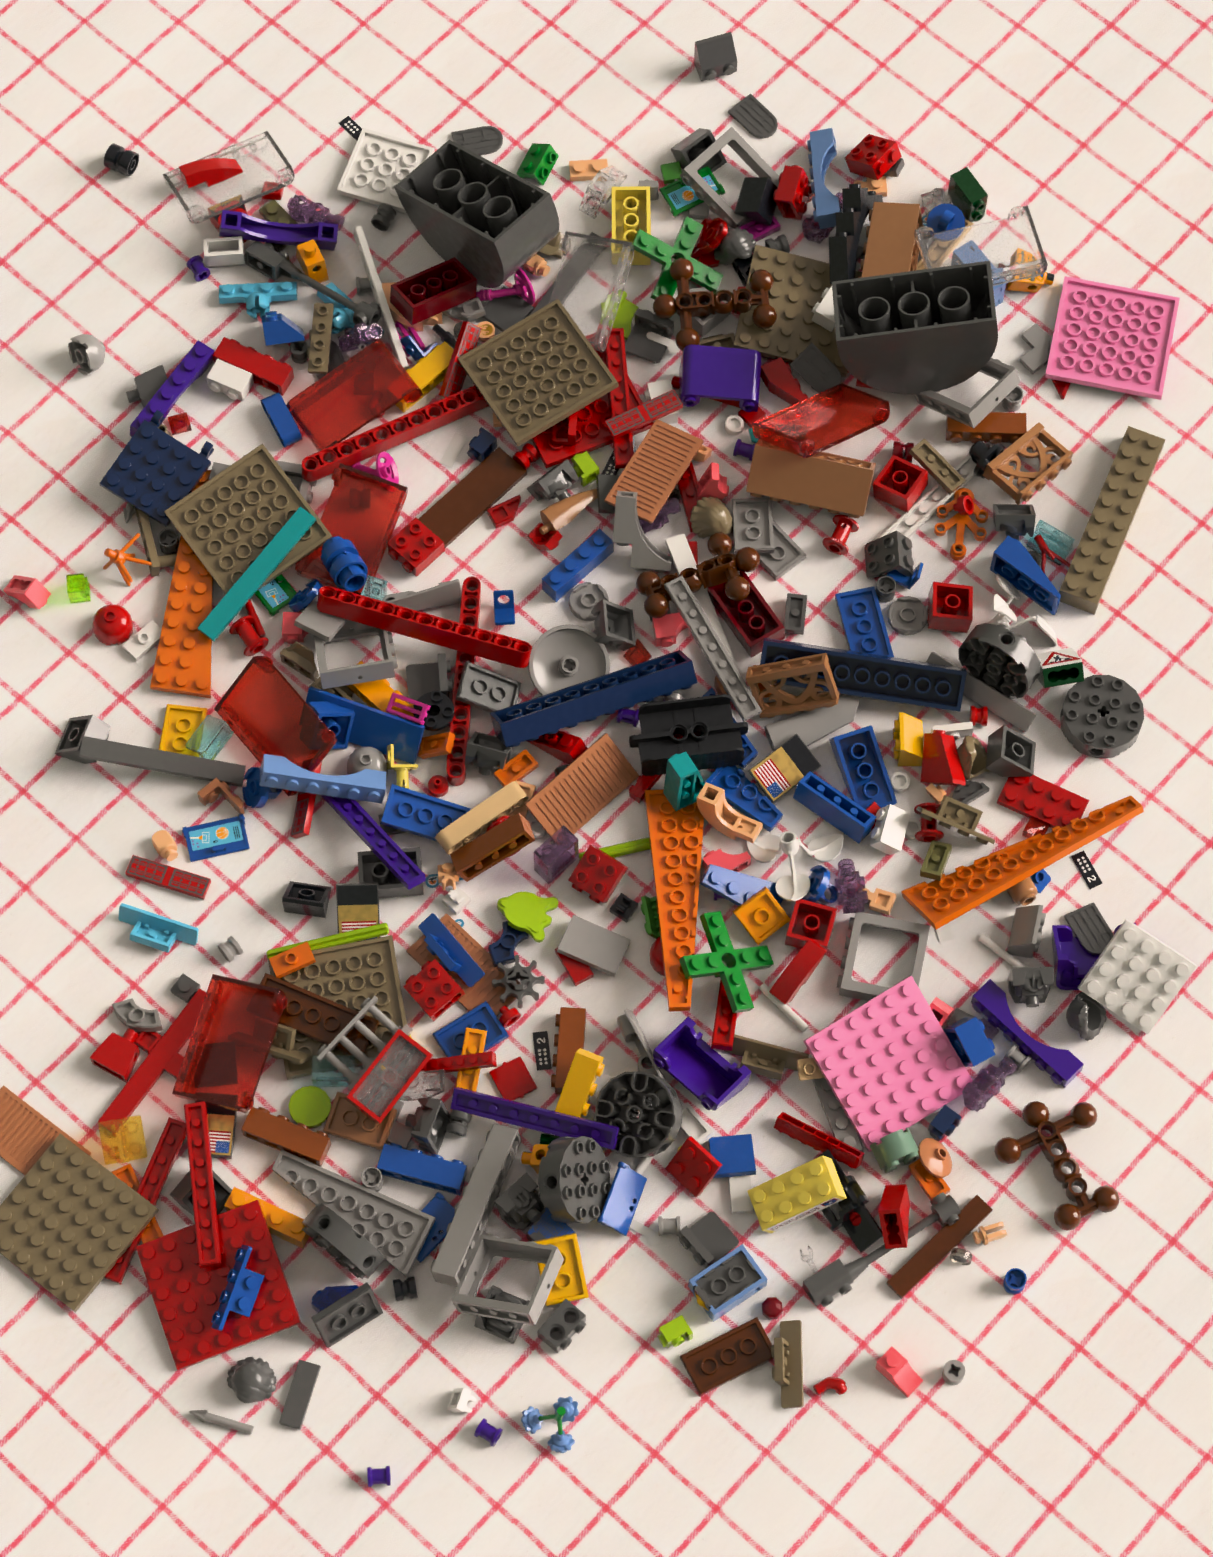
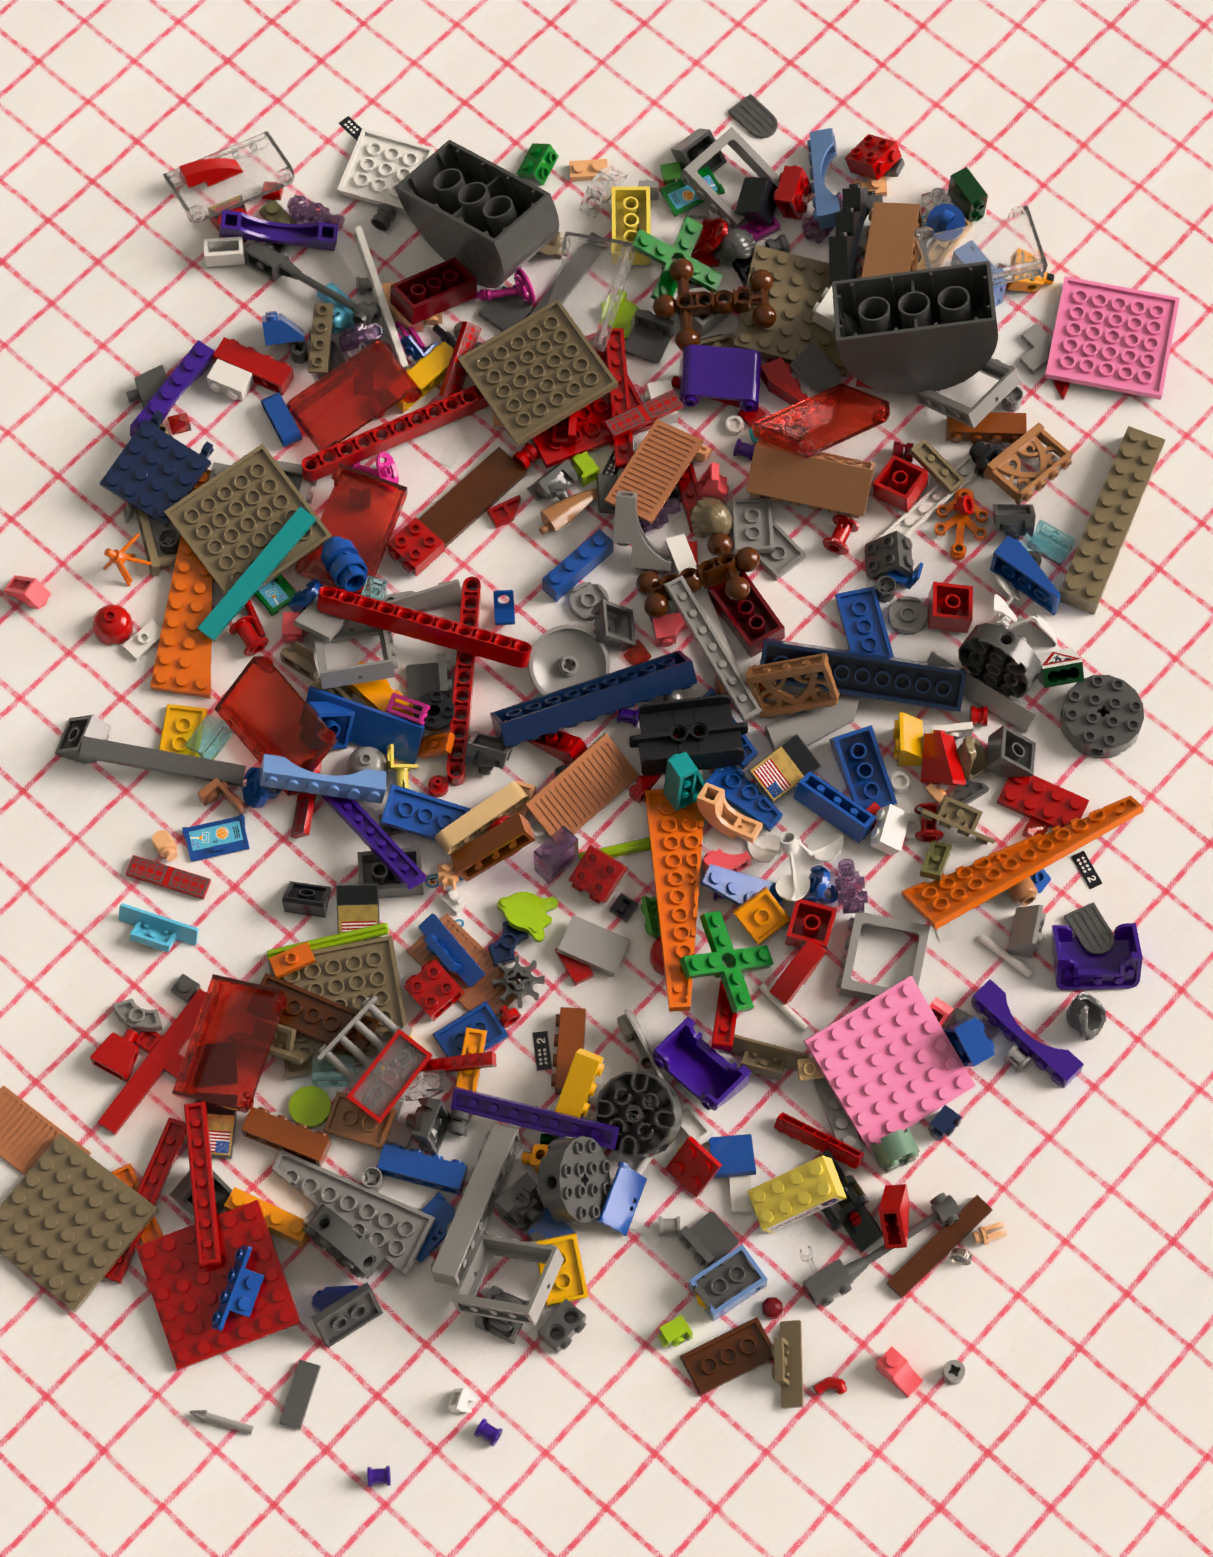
clear neon green window [66,573,91,603] -> none
light grey cylinder [68,334,105,375] -> none
clear yellow bracket [98,1115,148,1165] -> none
black wheel [104,143,139,176] -> none
dark purple bush [186,255,210,282] -> none
light grey wheel [217,936,243,962] -> none
medium azure plate [219,281,297,319] -> none
dark grey hair [227,1357,276,1403] -> none
light orange torso [296,239,329,283] -> none
black wheel [393,1276,418,1301] -> none
light grey tile [442,297,486,322] -> none
dark grey window [451,126,503,156] -> none
dark grey tile [456,662,521,713] -> none
dark blue brick [467,427,497,462] -> none
light nougat tile [477,321,495,342] -> none
red piece [489,1057,537,1101] -> none
orange plate [494,749,539,787] -> none
medium blue plant [521,1396,579,1453] -> none
light nougat arm [523,254,550,277] -> none
red bracket [528,523,563,551] -> none
white sticker [646,332,680,353] -> none
dark grey slope [694,32,737,82] -> none
dark grey plate [784,593,807,635] -> none
light nougat plate [857,888,896,915] -> none
orange plate [908,1159,951,1201] -> none
nougat dish [918,1138,952,1178] -> none
clear purple brick [962,1057,1017,1112] -> none
reddish brown piece [994,1101,1120,1231] -> none
blue wheel [1003,1268,1027,1295] -> none
dark grey brick [1007,967,1054,1007] -> none
red plant [1034,535,1070,573] -> none
white plate [1078,919,1197,1034] -> none

